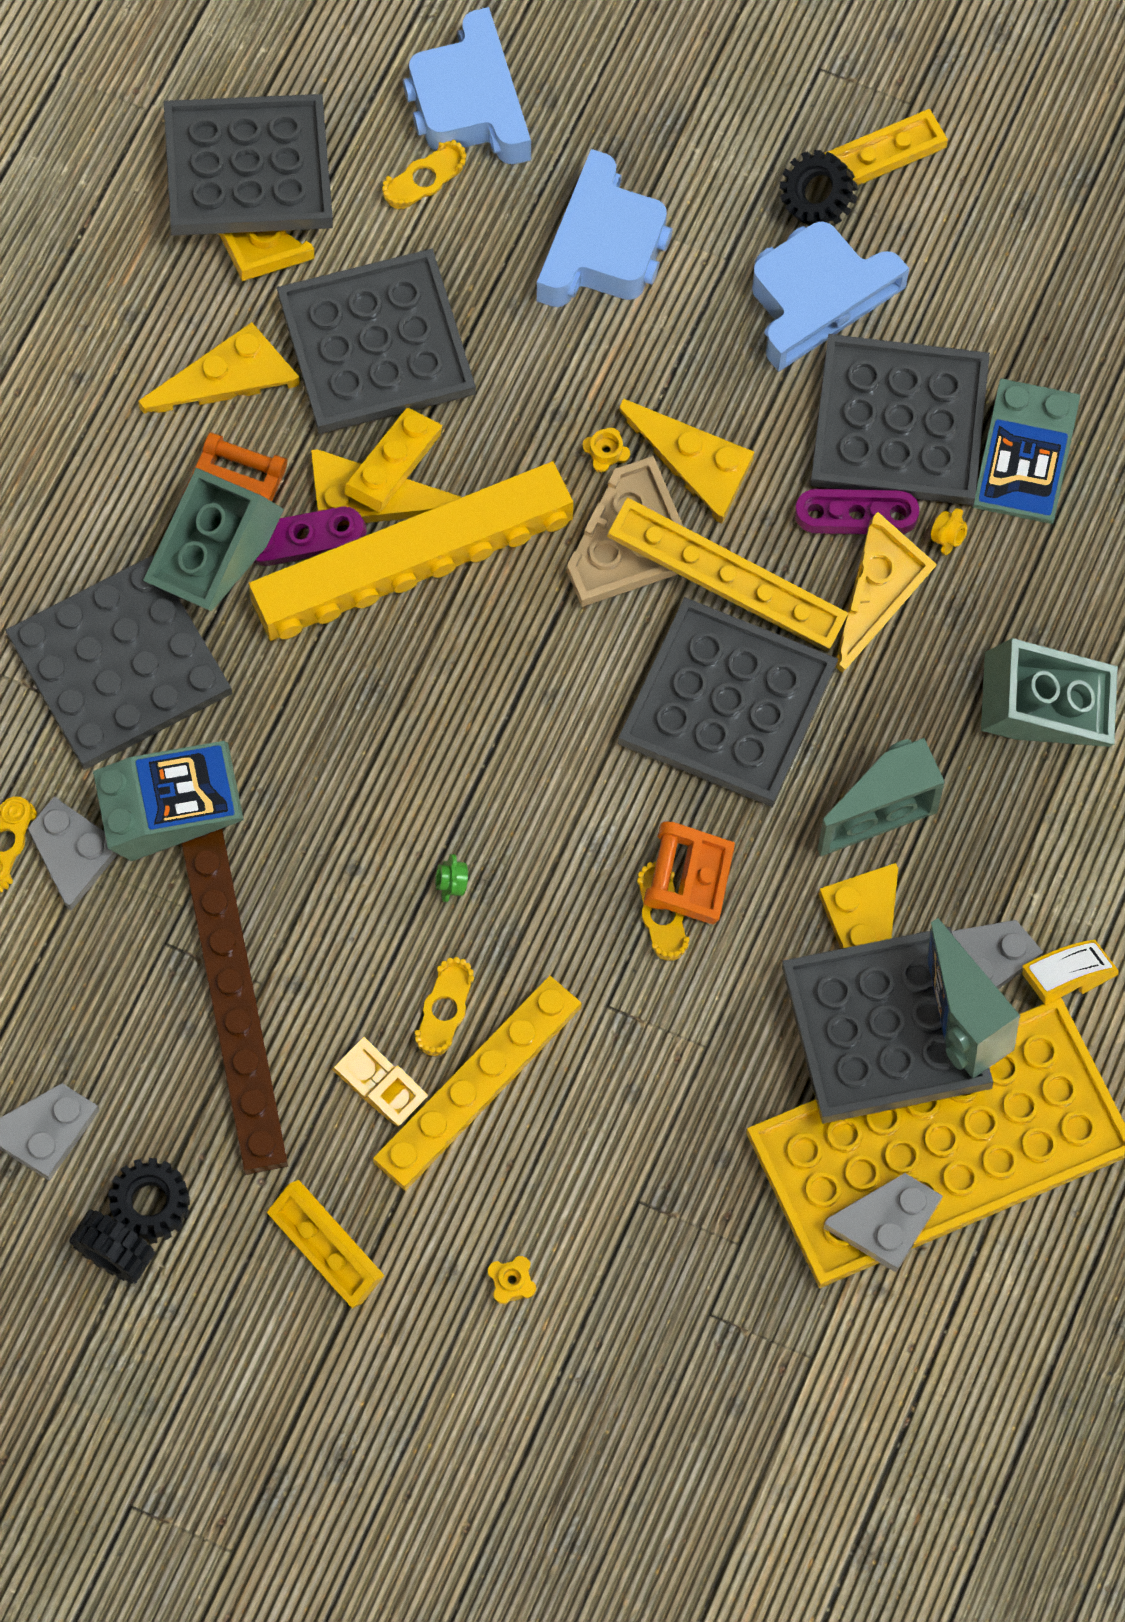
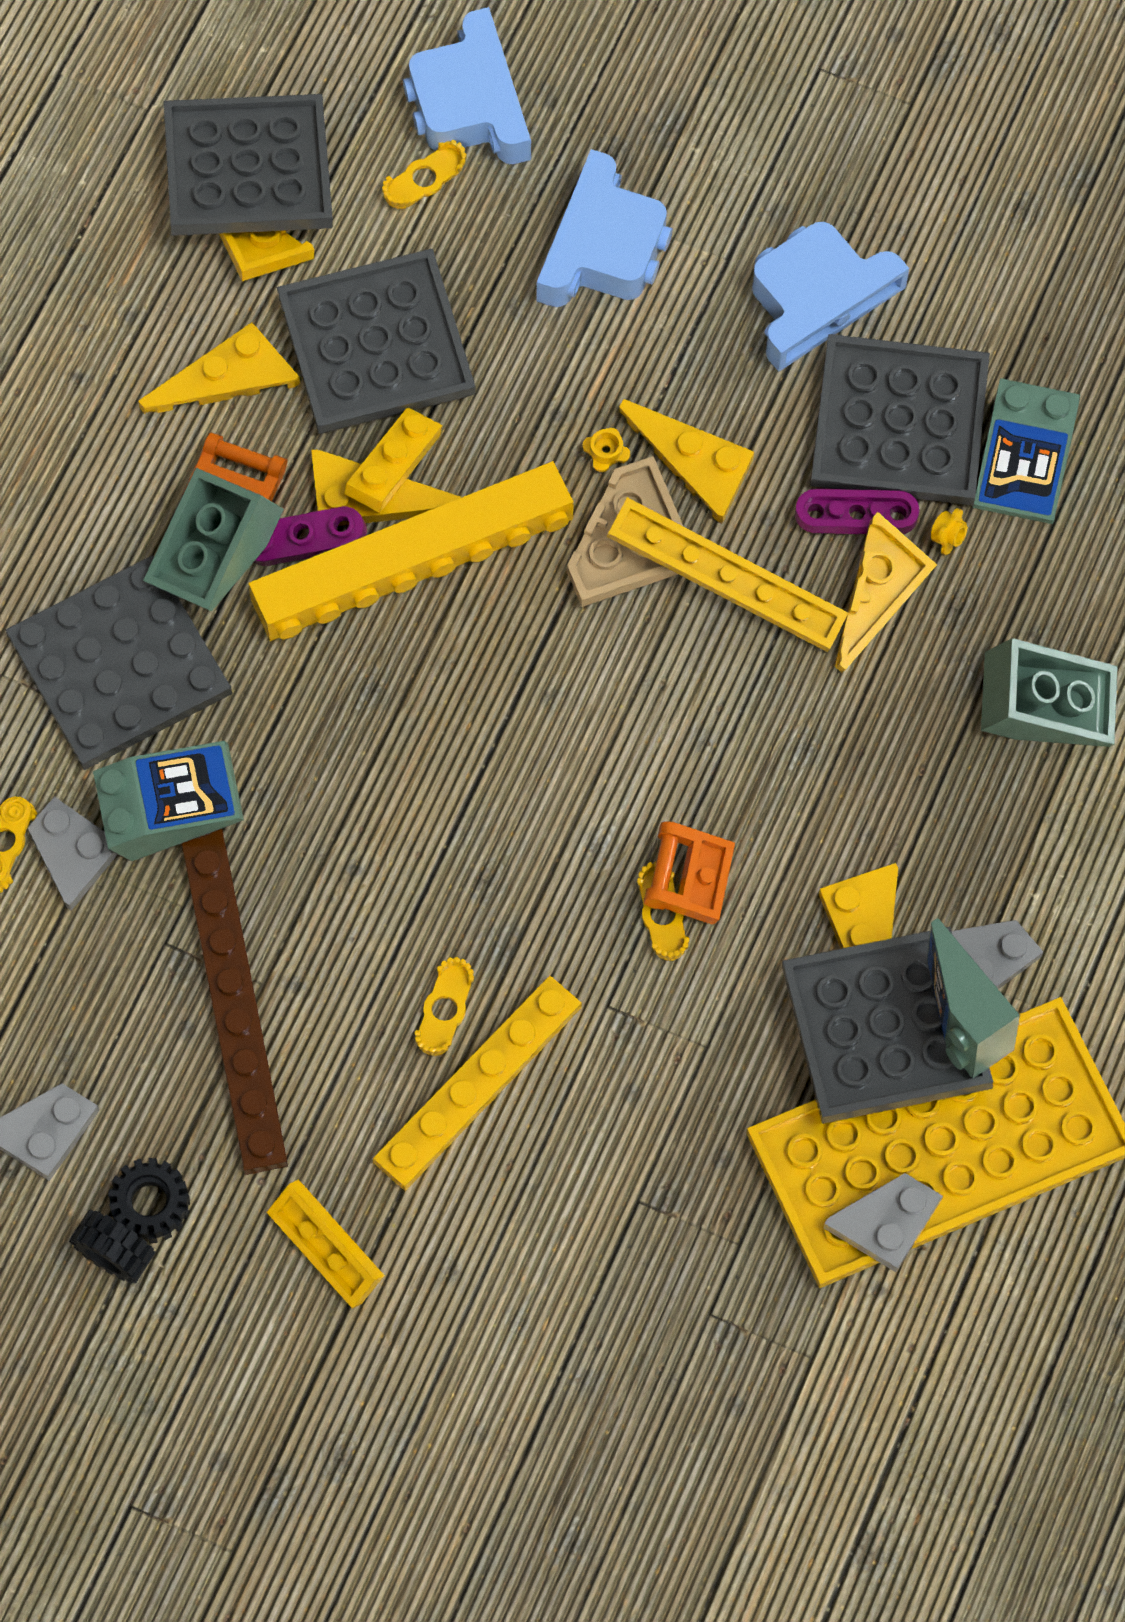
yellow slope [332,1037,428,1127] -> none
bright green plate [435,854,468,902] -> none
yellow plate [488,1256,536,1304] -> none
dark grey plate [618,597,838,807] -> none
black tyre [779,150,858,226] -> none
sand green slope [817,738,945,856] -> none
yellow plate [825,108,948,186] -> none
slope [1022,939,1119,1006] -> none

